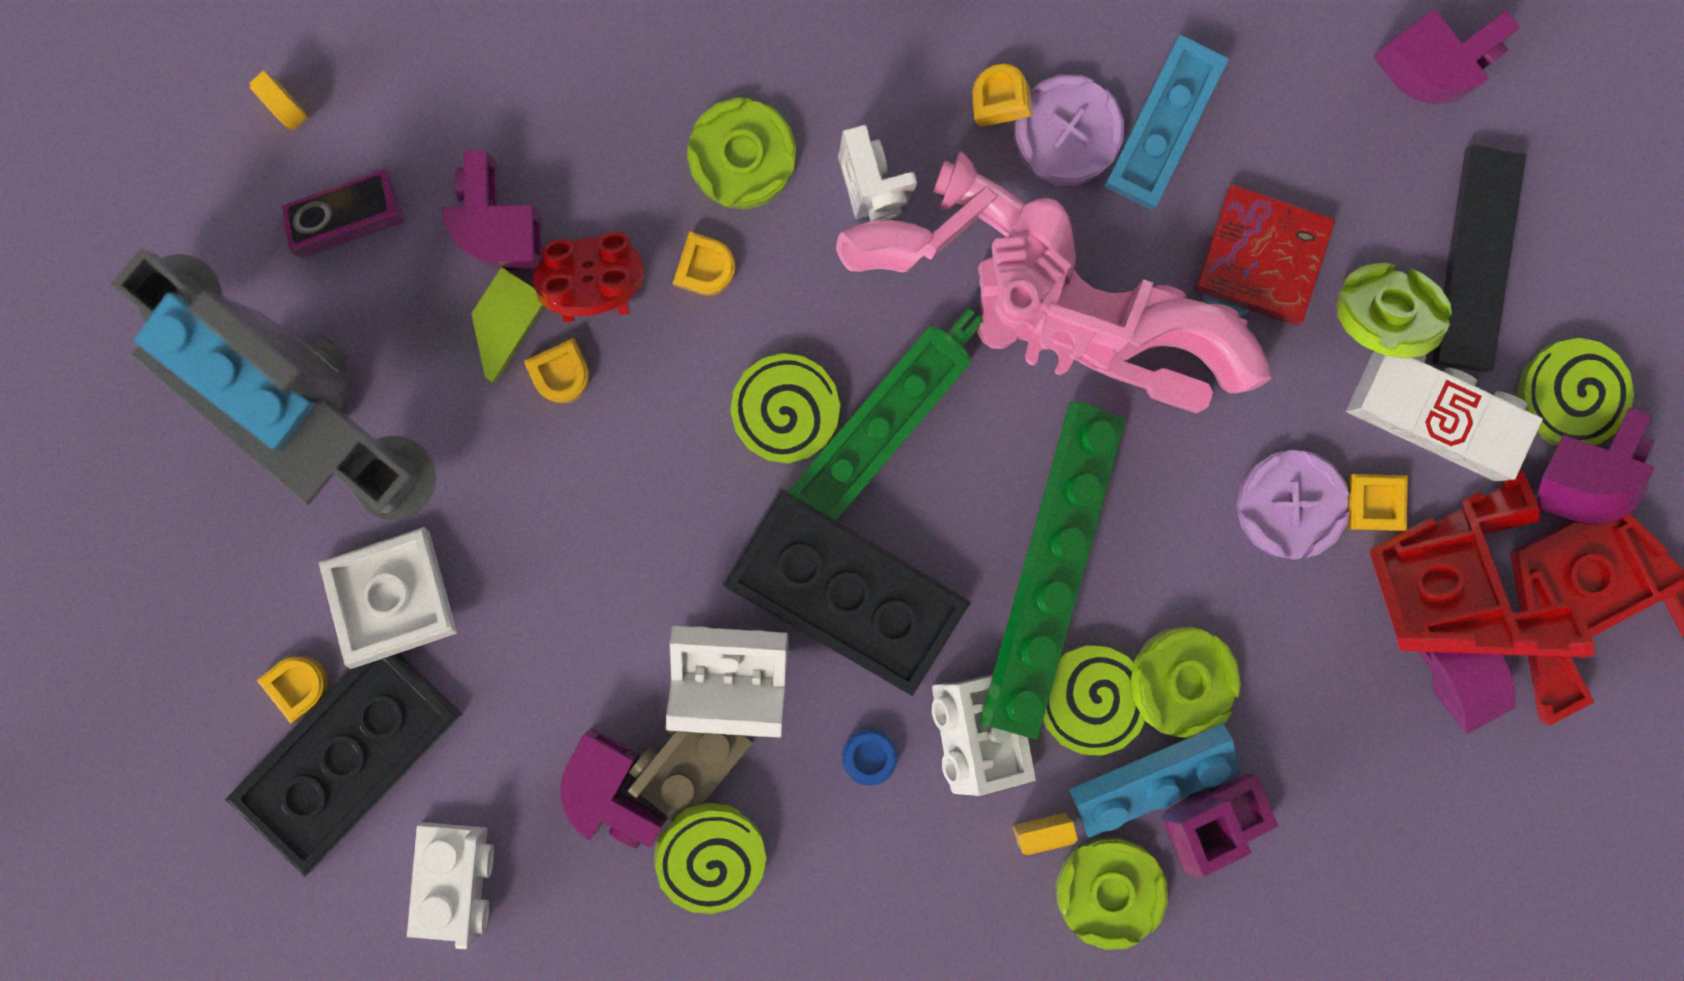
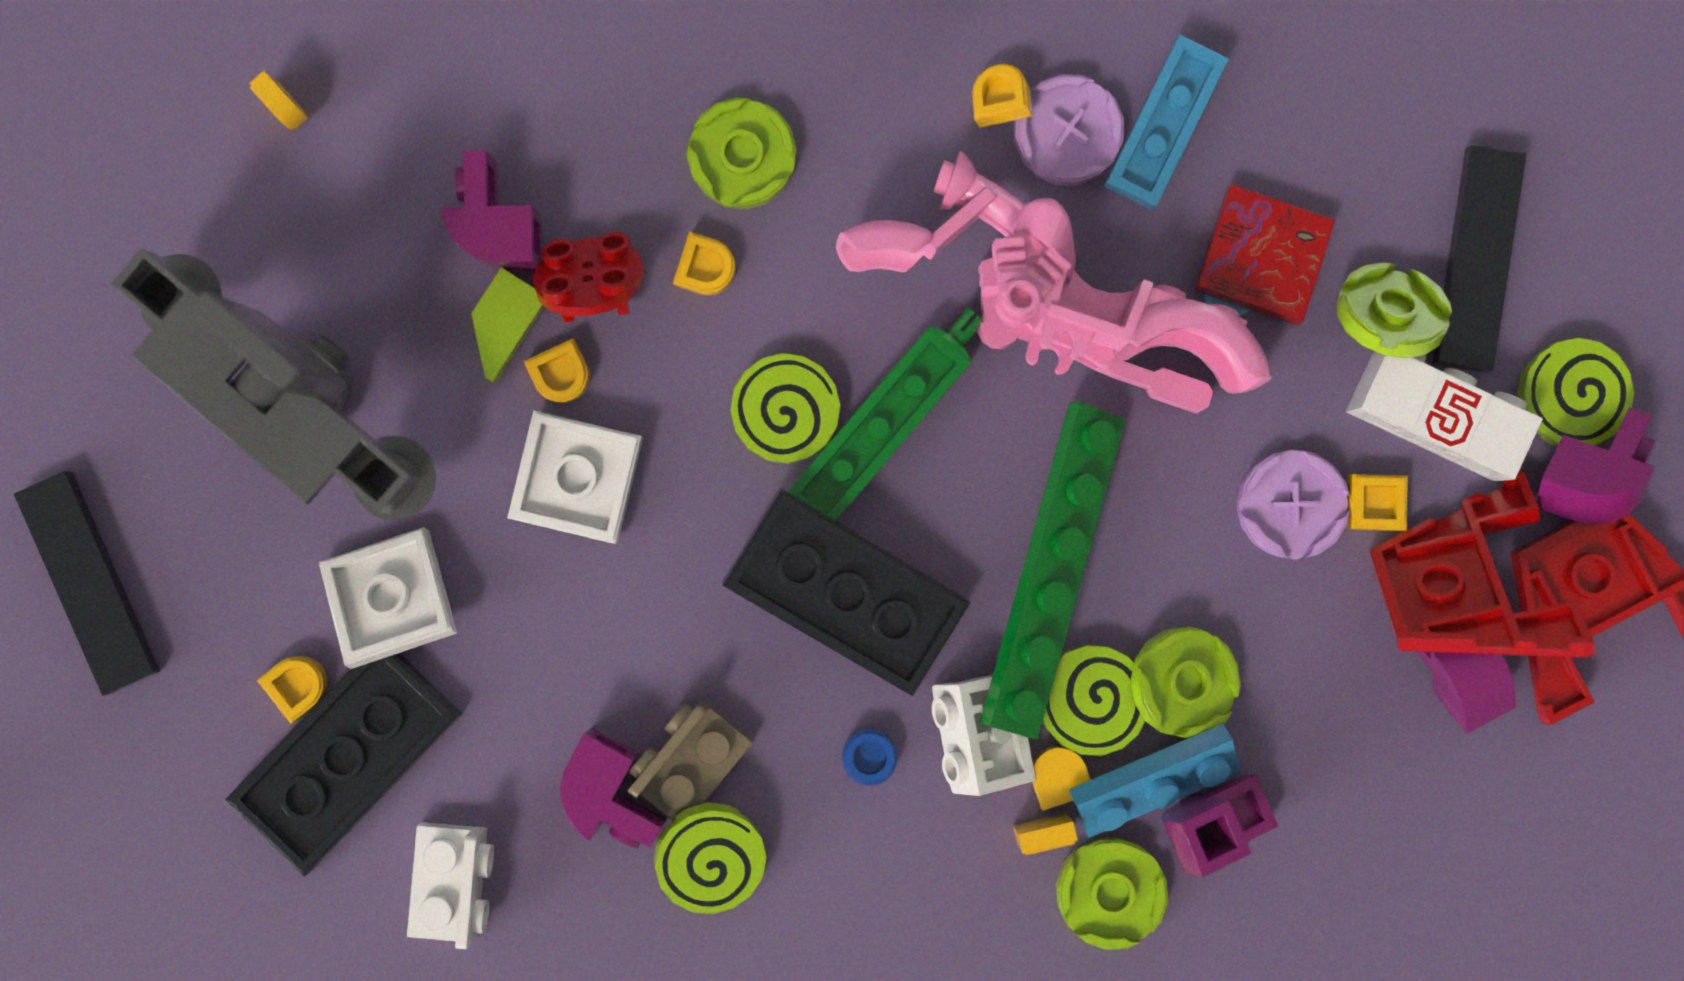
dark azure plate [133,293,317,450] -> none
slope [282,169,405,258] -> none
white bracket [666,626,789,738] -> none
white bracket [838,125,917,221] -> none
magenta brick [1374,8,1520,104] -> none
none -> black tile [14,471,160,696]
none -> white plate [507,410,643,544]
none -> yellow tile [1032,746,1091,811]

